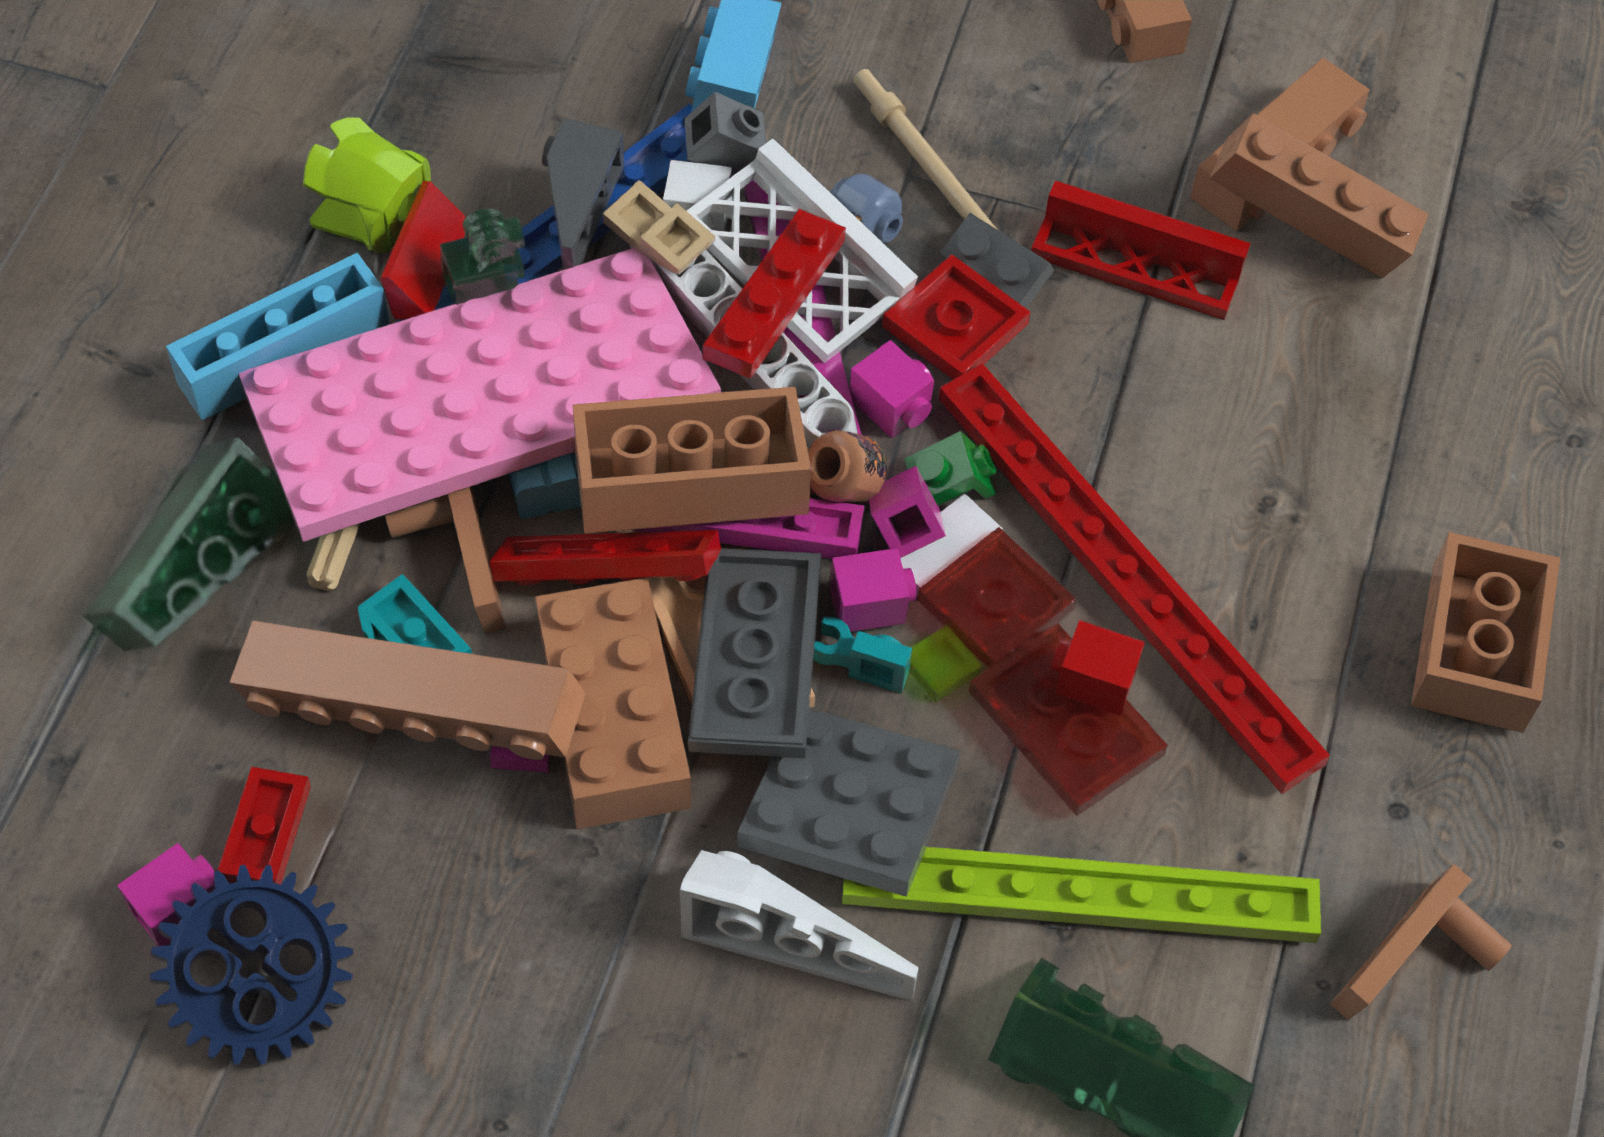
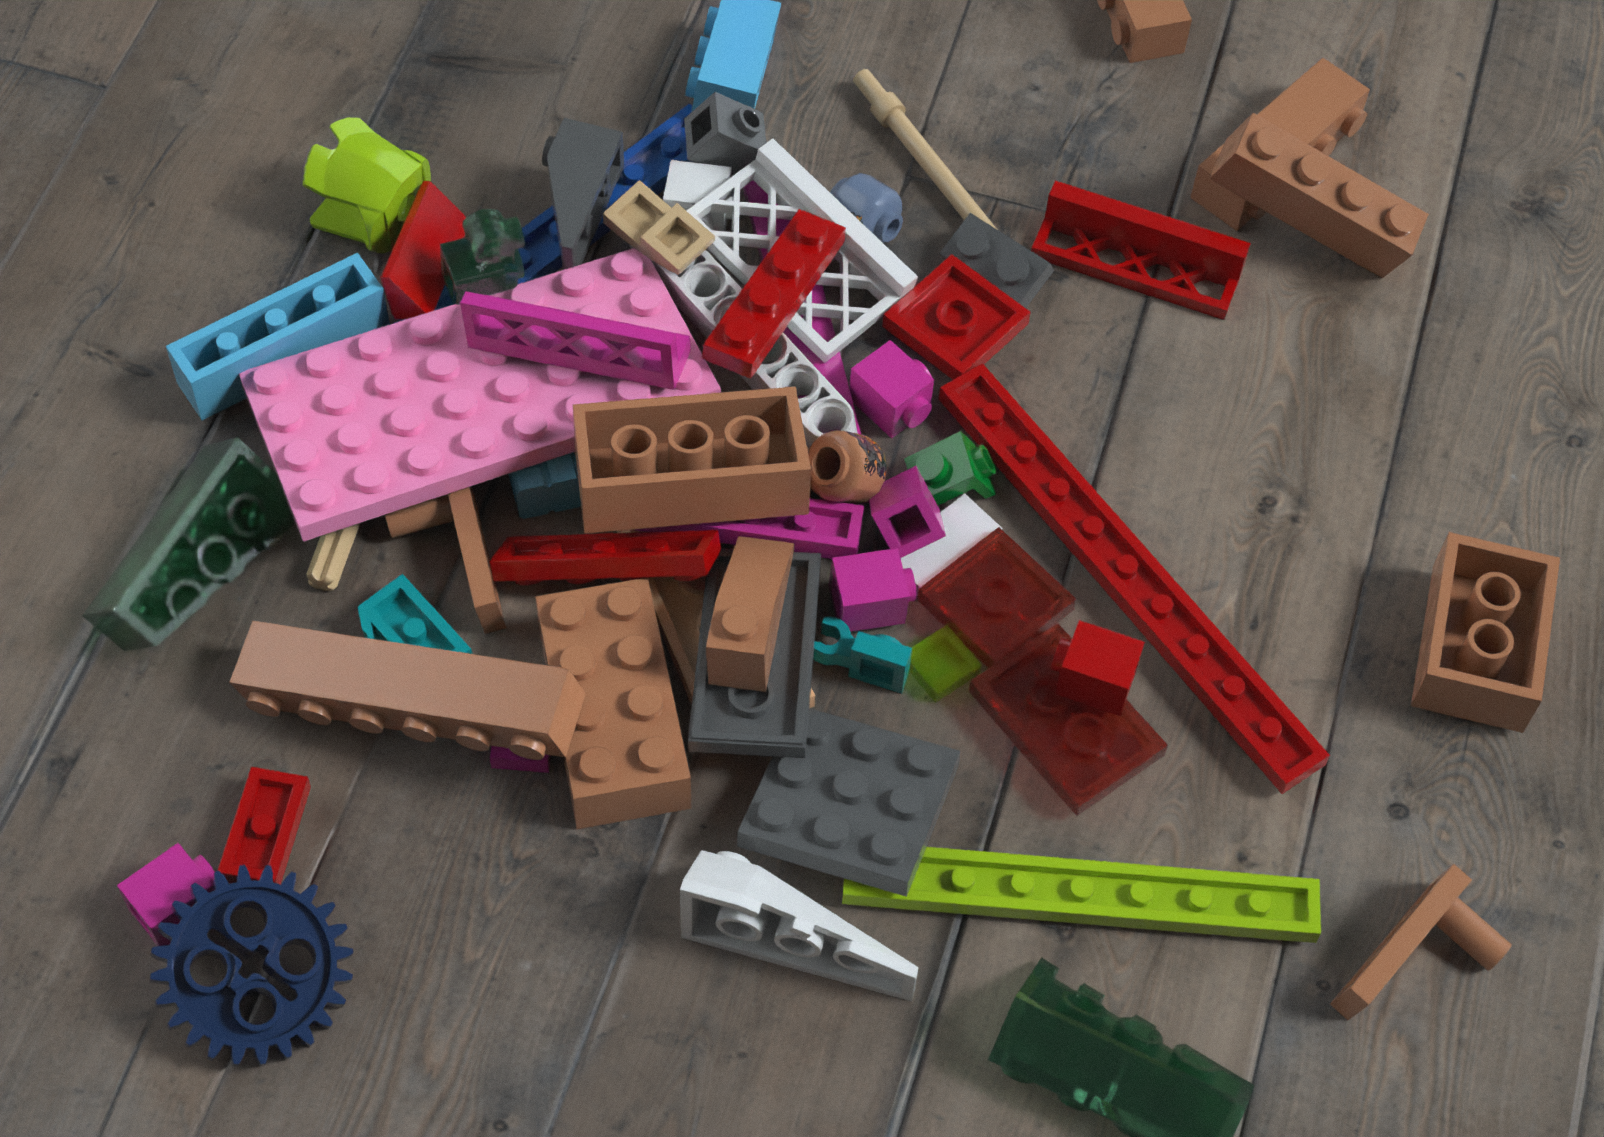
none -> dark pink fence [460,291,691,390]
none -> nougat slope [706,536,794,692]

